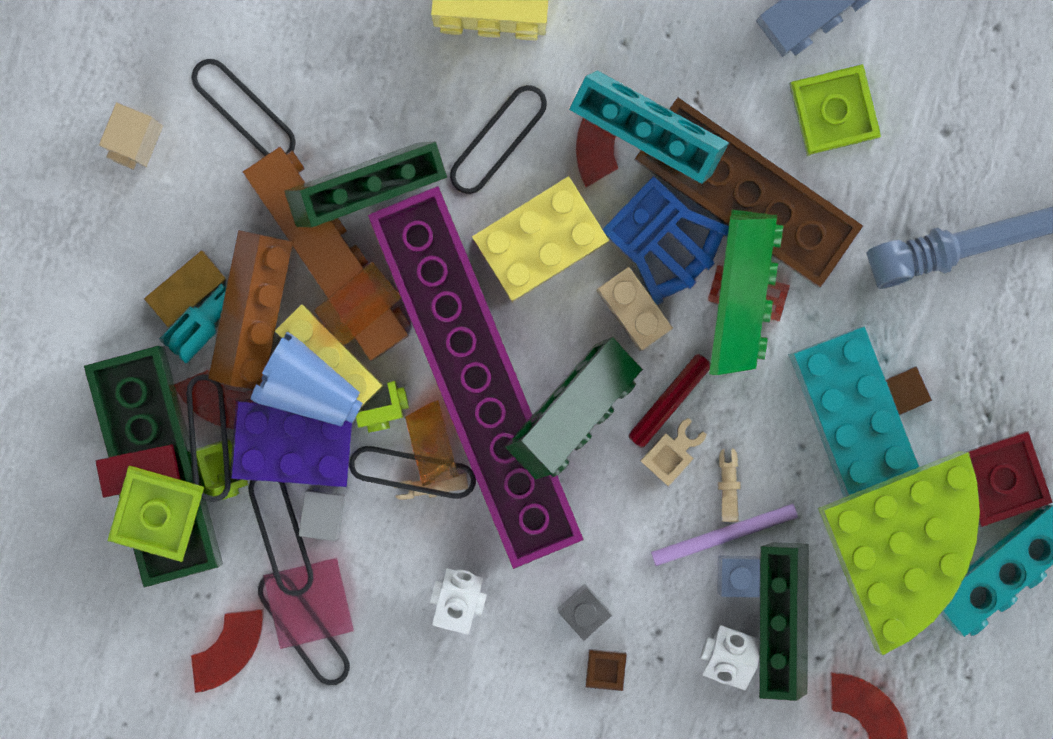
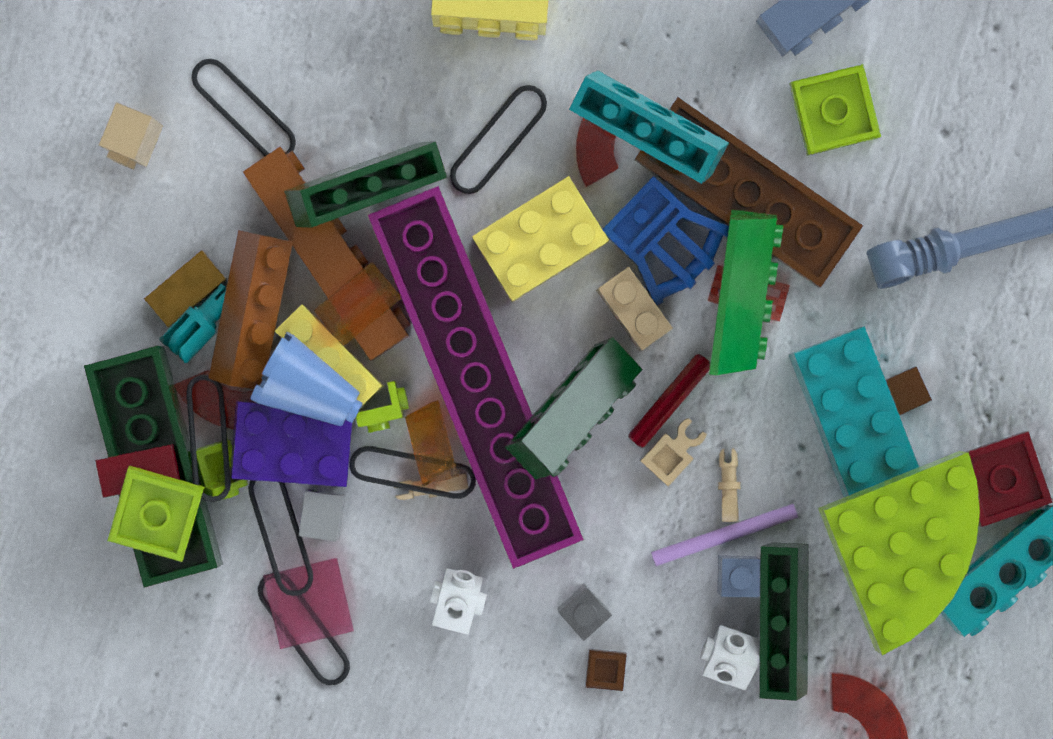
clear red tile [191,609,264,693] -> none

